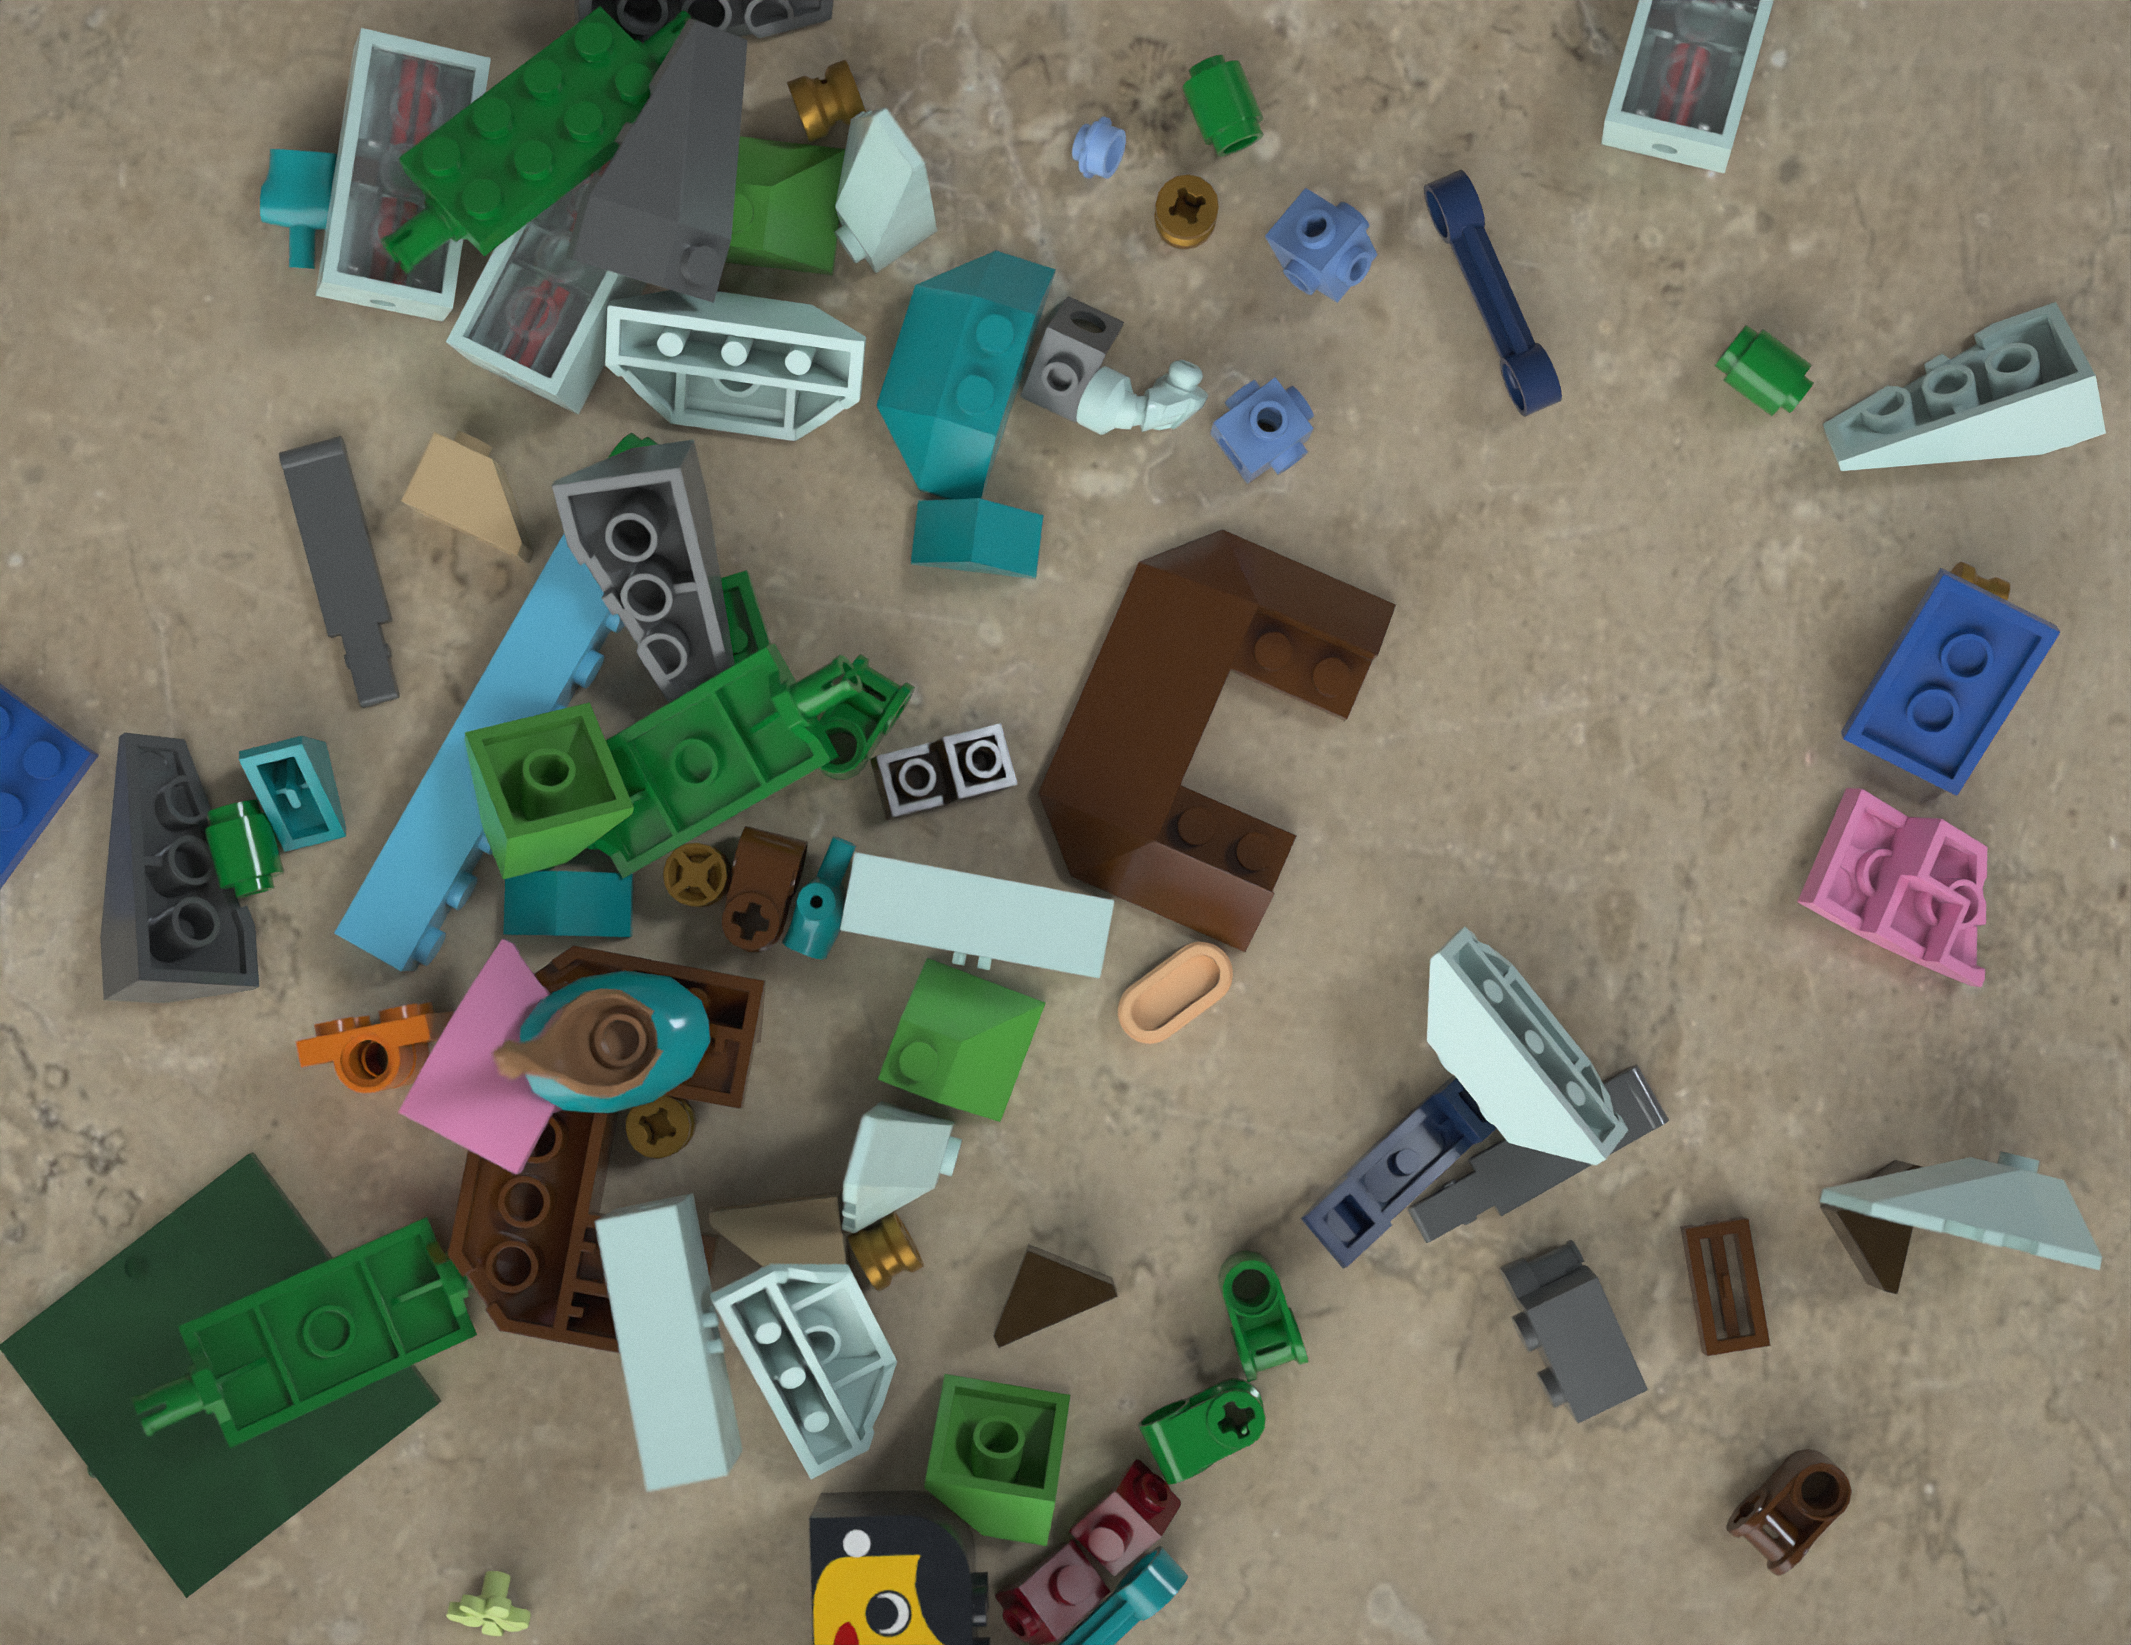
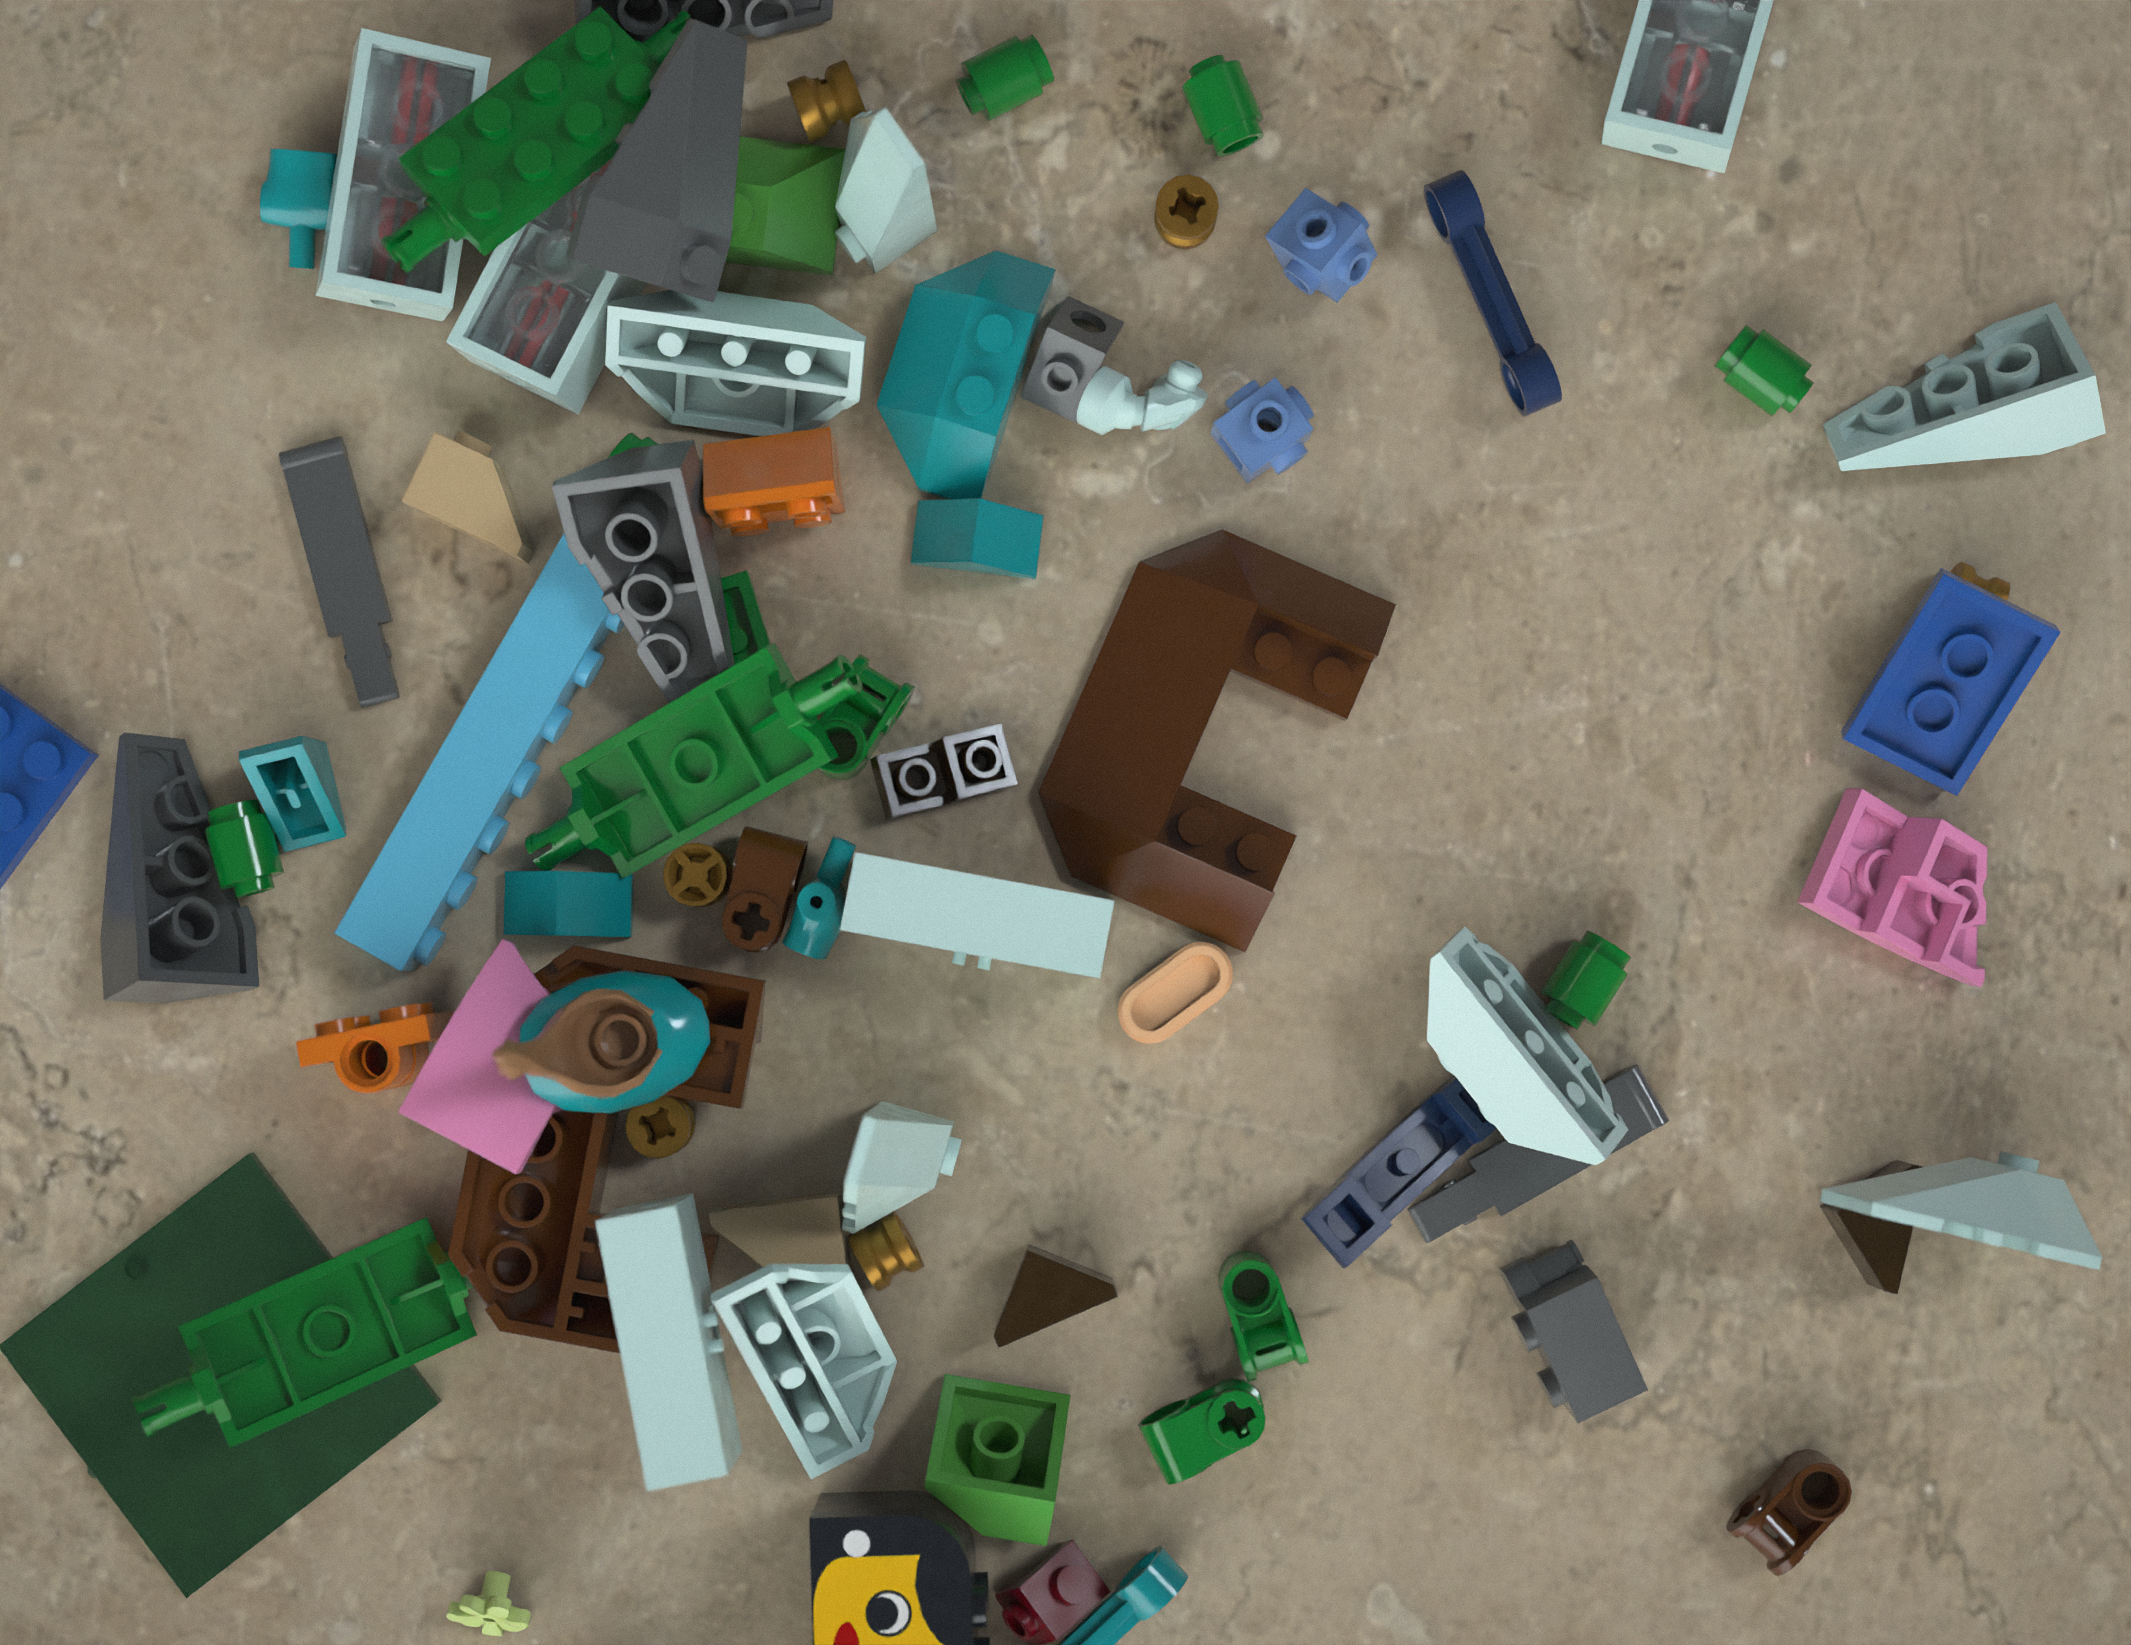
bright green slope [464,702,633,880] -> none
bright green slope [877,958,1046,1122] -> none
dark red bracket [1068,1459,1181,1577] -> none
light blue plate [1072,116,1126,179] -> none
reddish brown tile [1680,1216,1771,1356] -> none
none -> orange slope [703,427,845,537]
none -> green brick [956,35,1054,121]
none -> green brick [1541,931,1631,1030]

